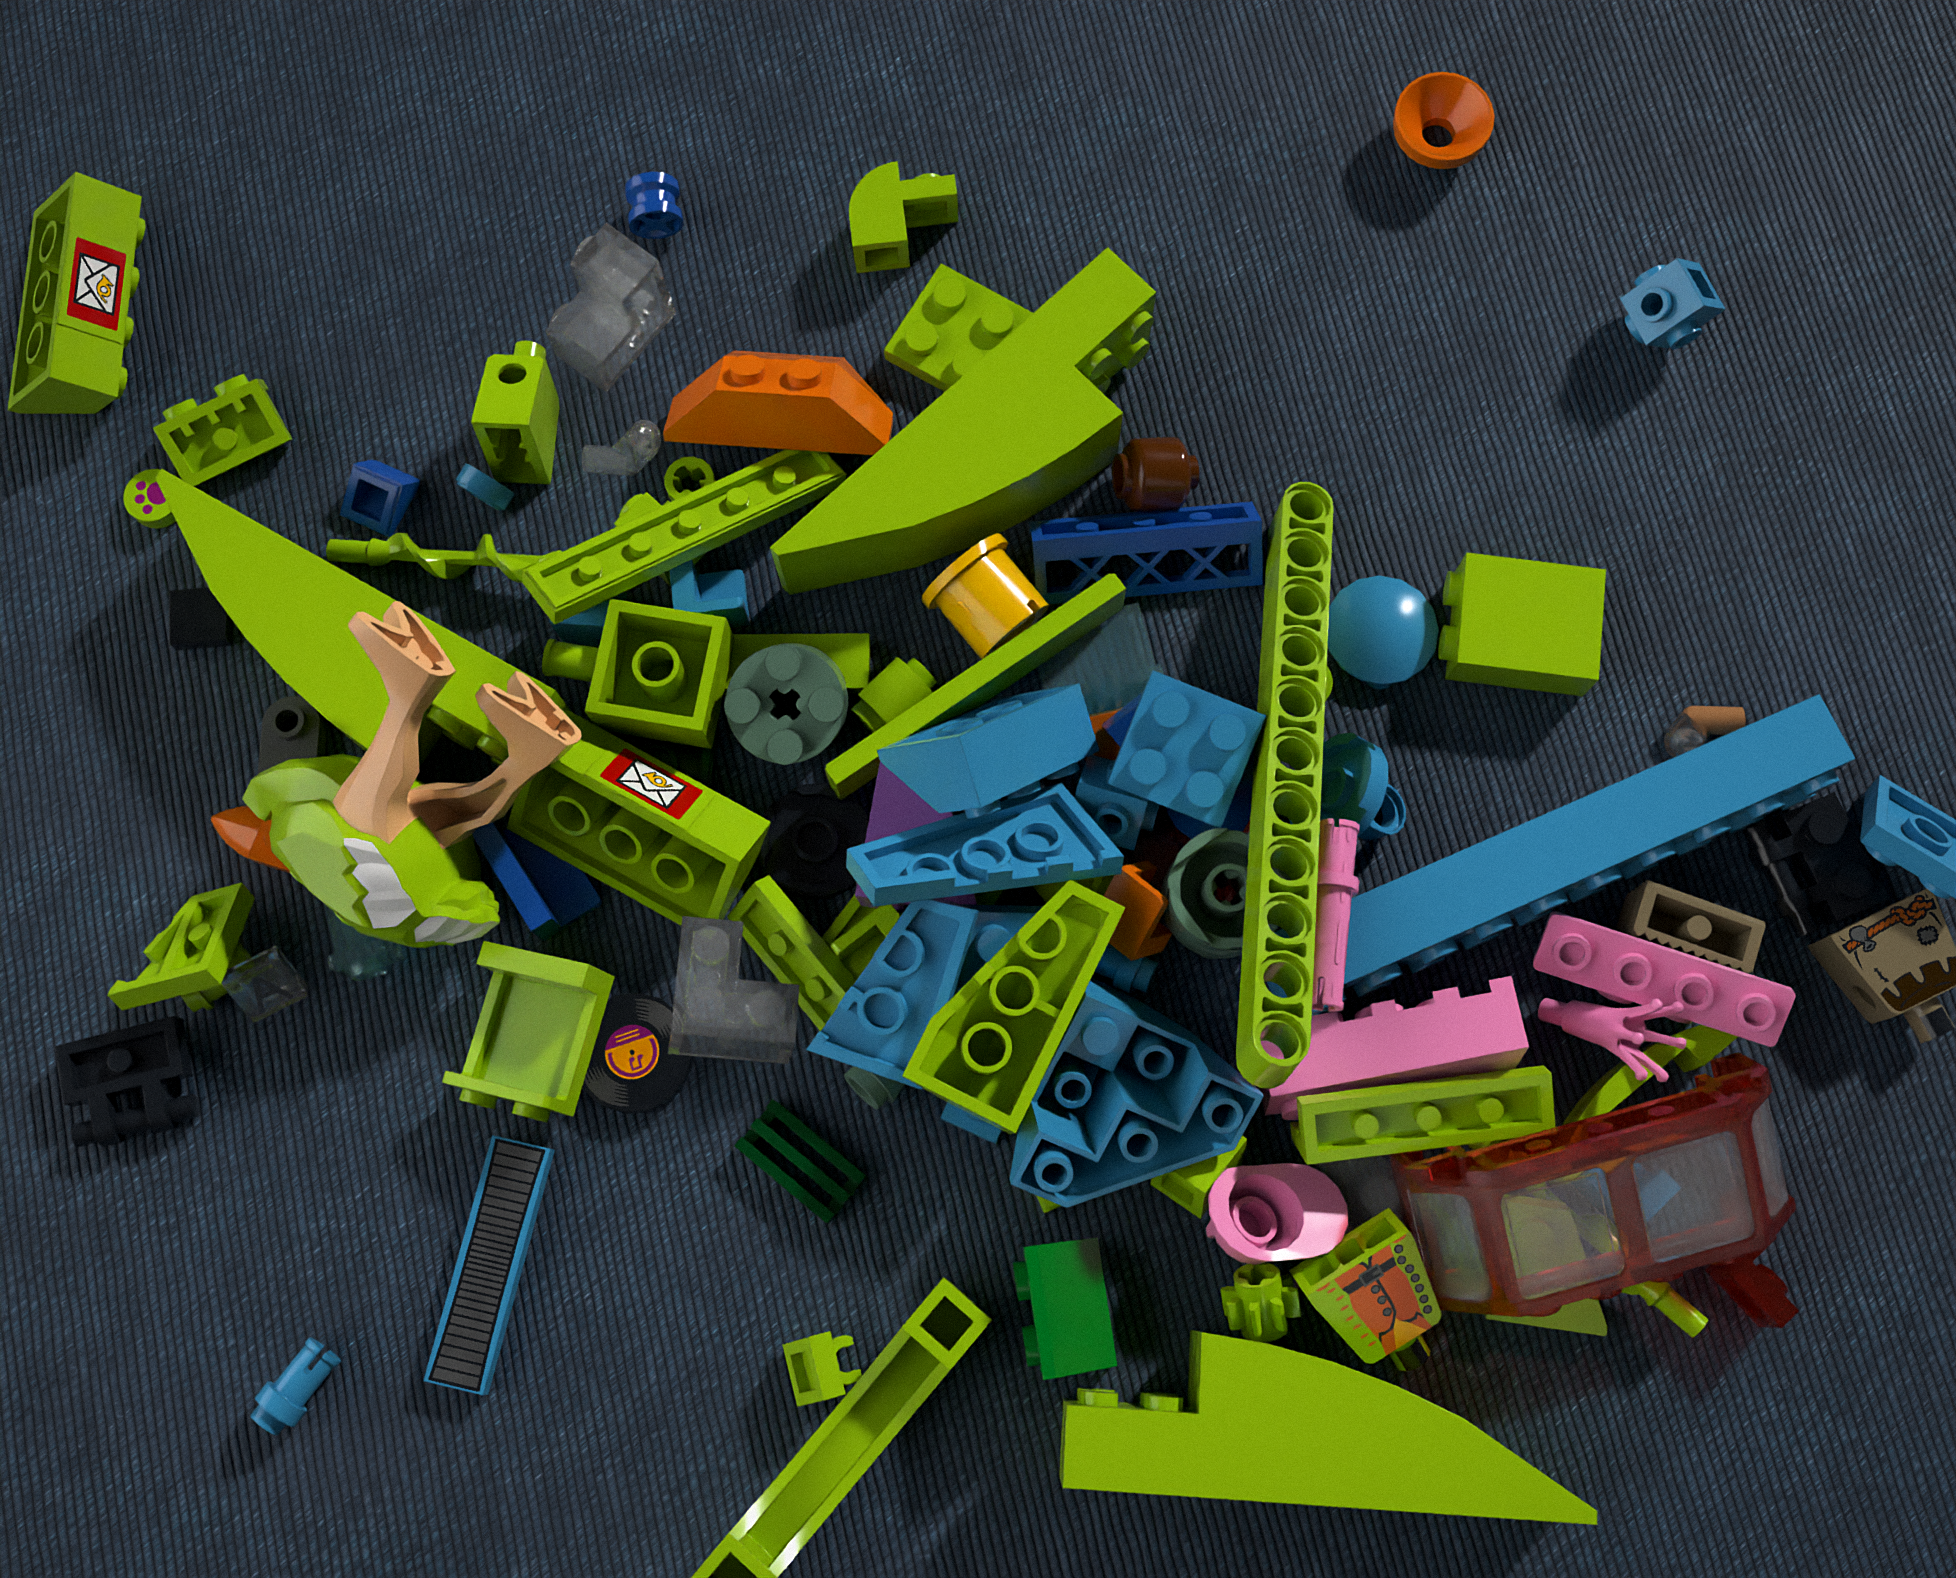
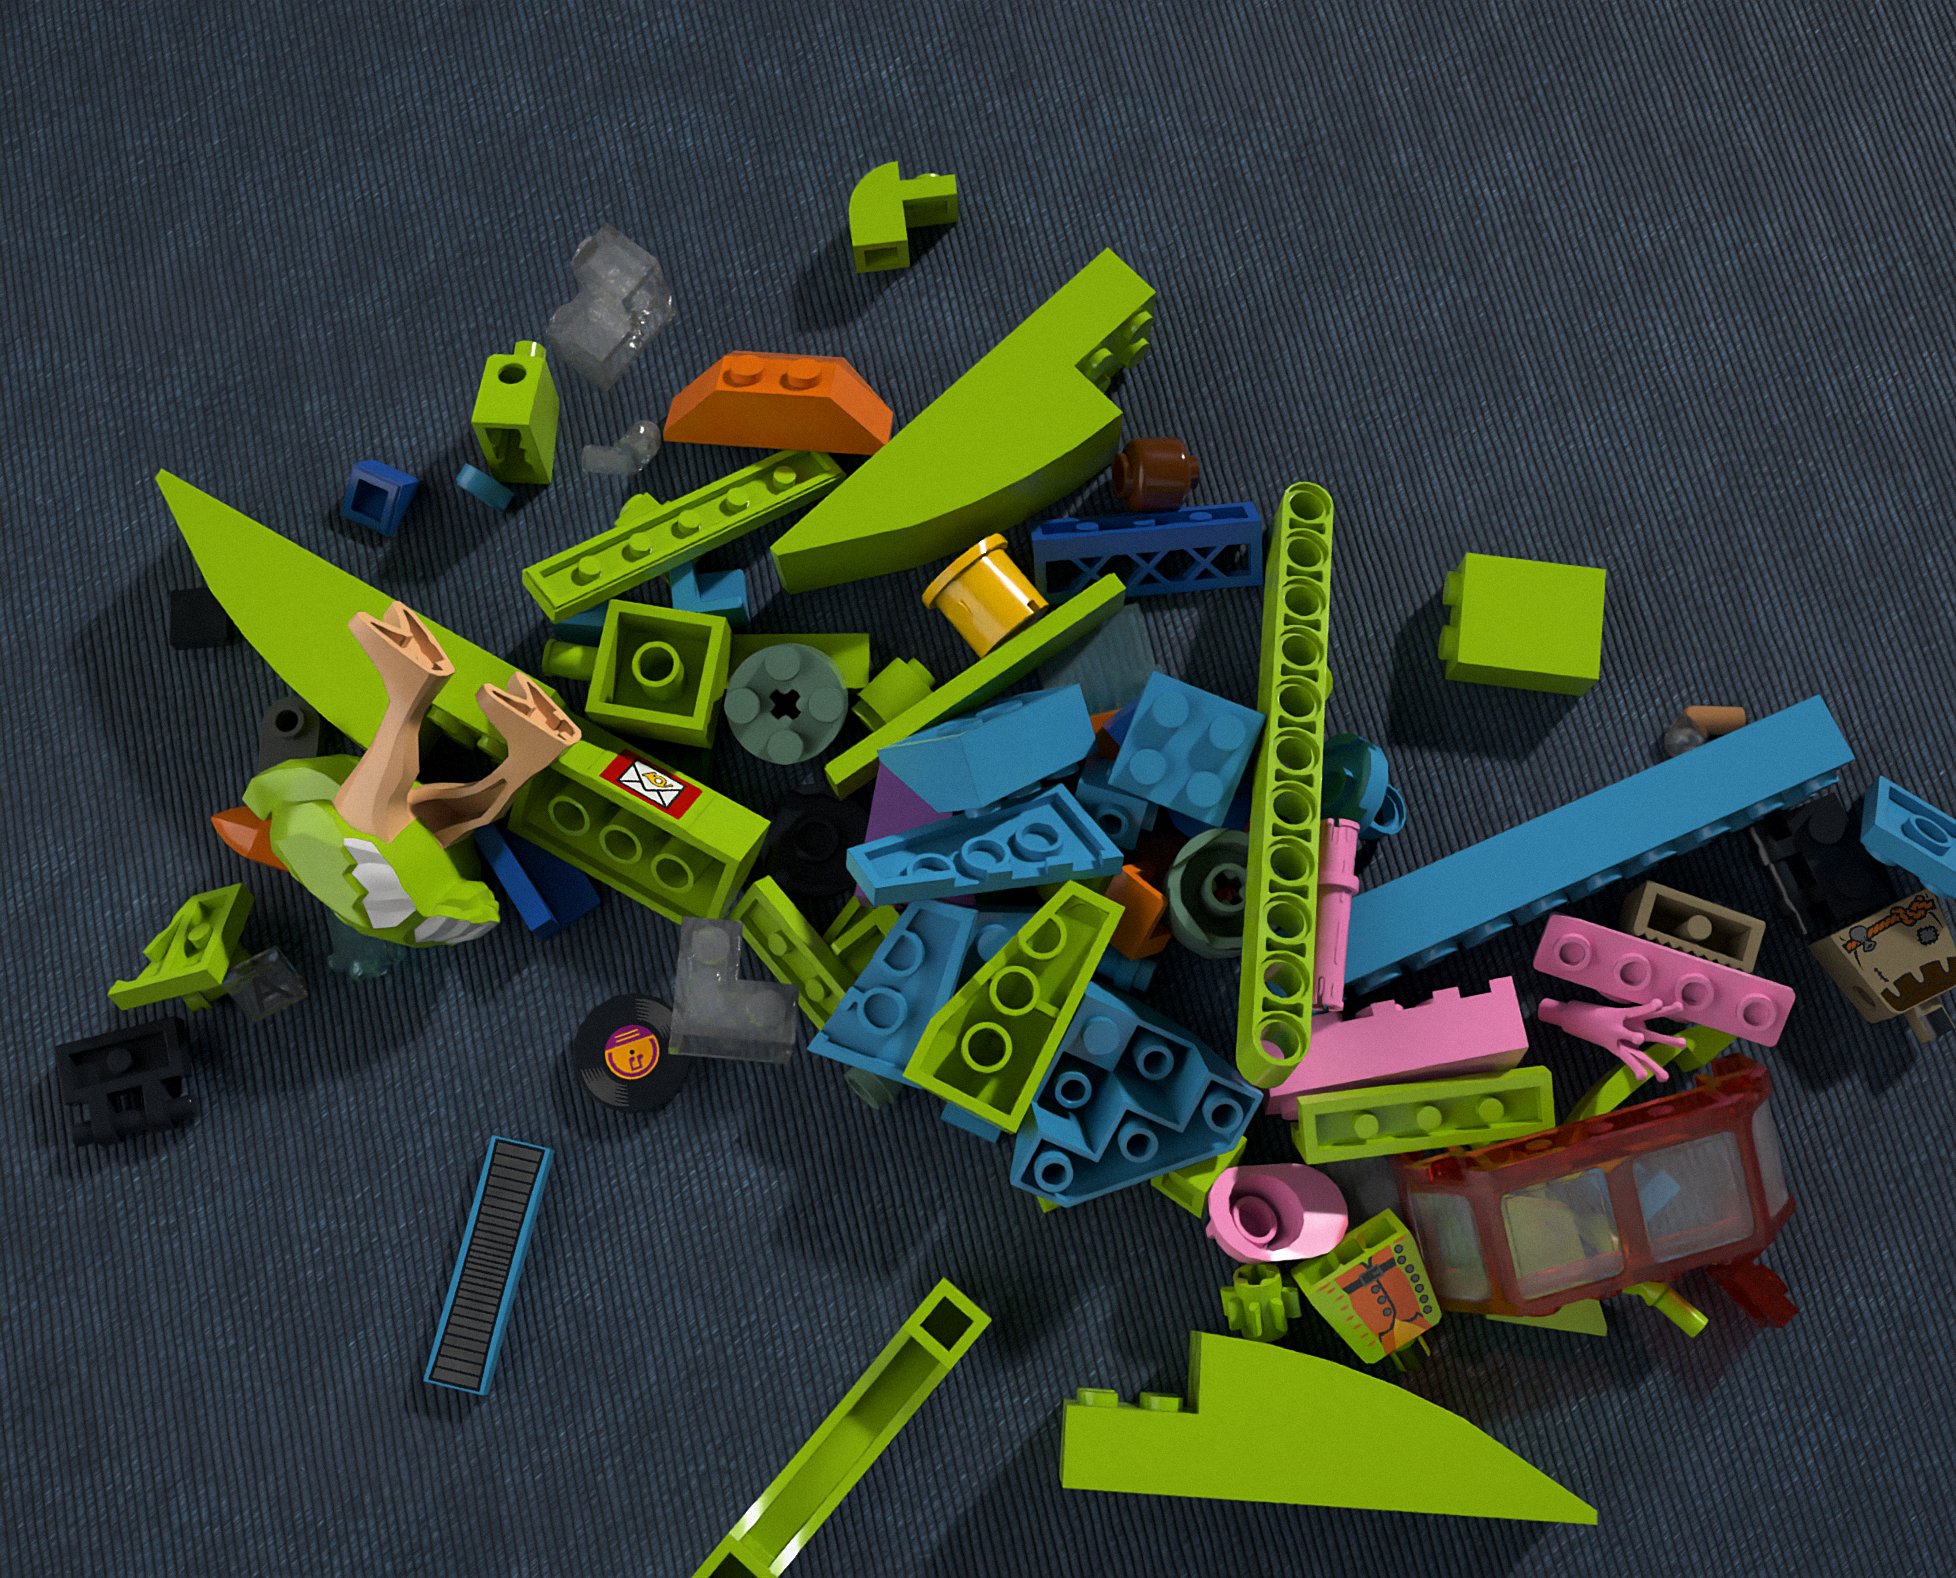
lime slope [7,172,145,414] -> none
lime tile [123,469,176,529] -> none
lime bracket [153,374,293,487] -> none
dark azure animal [250,1337,341,1436] -> none
lime piece [326,532,562,583] -> none
lime panel [442,941,615,1123] -> none
blue wheel [625,172,684,239] -> none
lime bush [664,456,716,502] -> none
dark green tile [734,1099,867,1225] -> none
lime tile [782,1331,862,1407] -> none
lime plate [884,263,1033,392] -> none
green slope [1013,1237,1117,1380] -> none
dark azure dish [1328,575,1439,690] -> none
orange piece [1393,72,1495,169] -> none
dark azure brick [1620,258,1726,350] -> none

